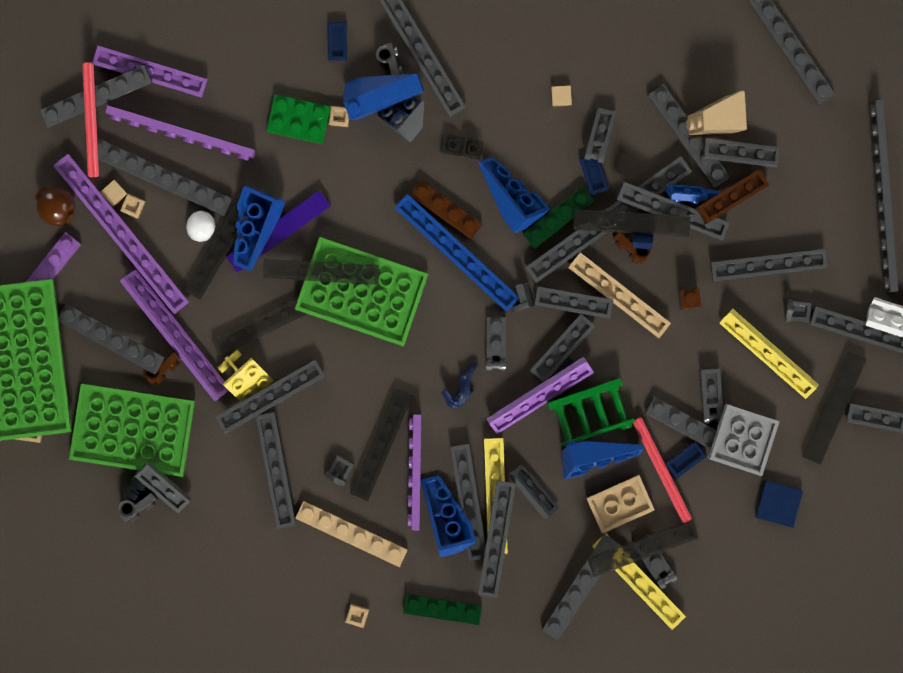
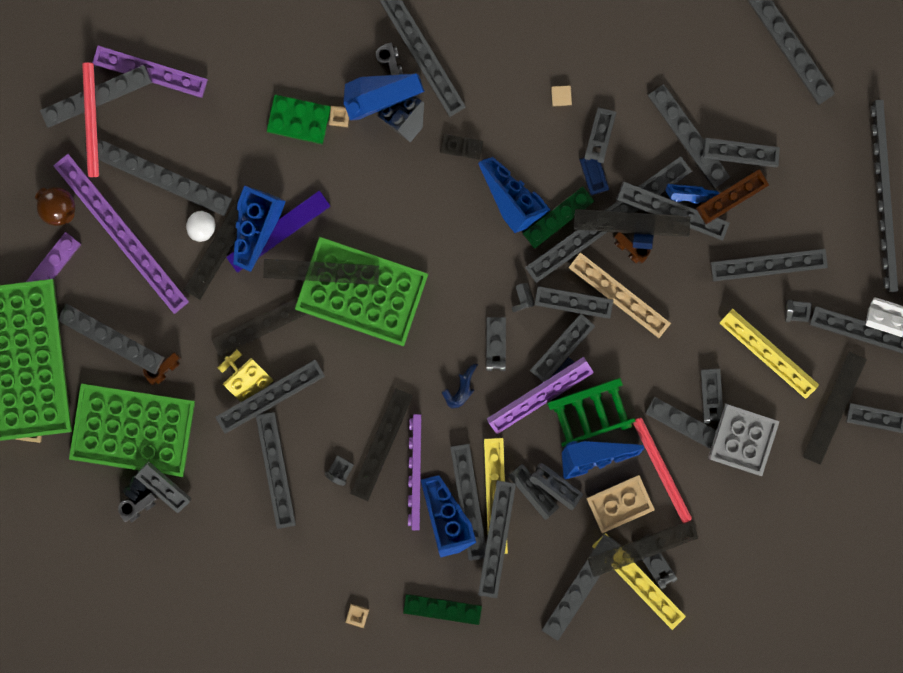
tan tile [100,180,127,207] -> none
medium lavender plate [105,105,256,161] -> none
tan tile [120,194,146,219] -> none
medium lavender plate [120,270,229,401] -> none
tan plate [295,501,408,567] -> none
dark blue tile [328,22,348,61] -> none
blue plate [395,194,519,312] -> none
reddish brown plate [409,180,483,240] -> none
dark blue tile [665,441,707,479] -> none
reddish brown brick [678,288,701,310] -> none
tan slope [686,91,747,135] -> none
dark blue tile [756,481,803,528] -> none
none -> dark grey plate [529,463,583,511]

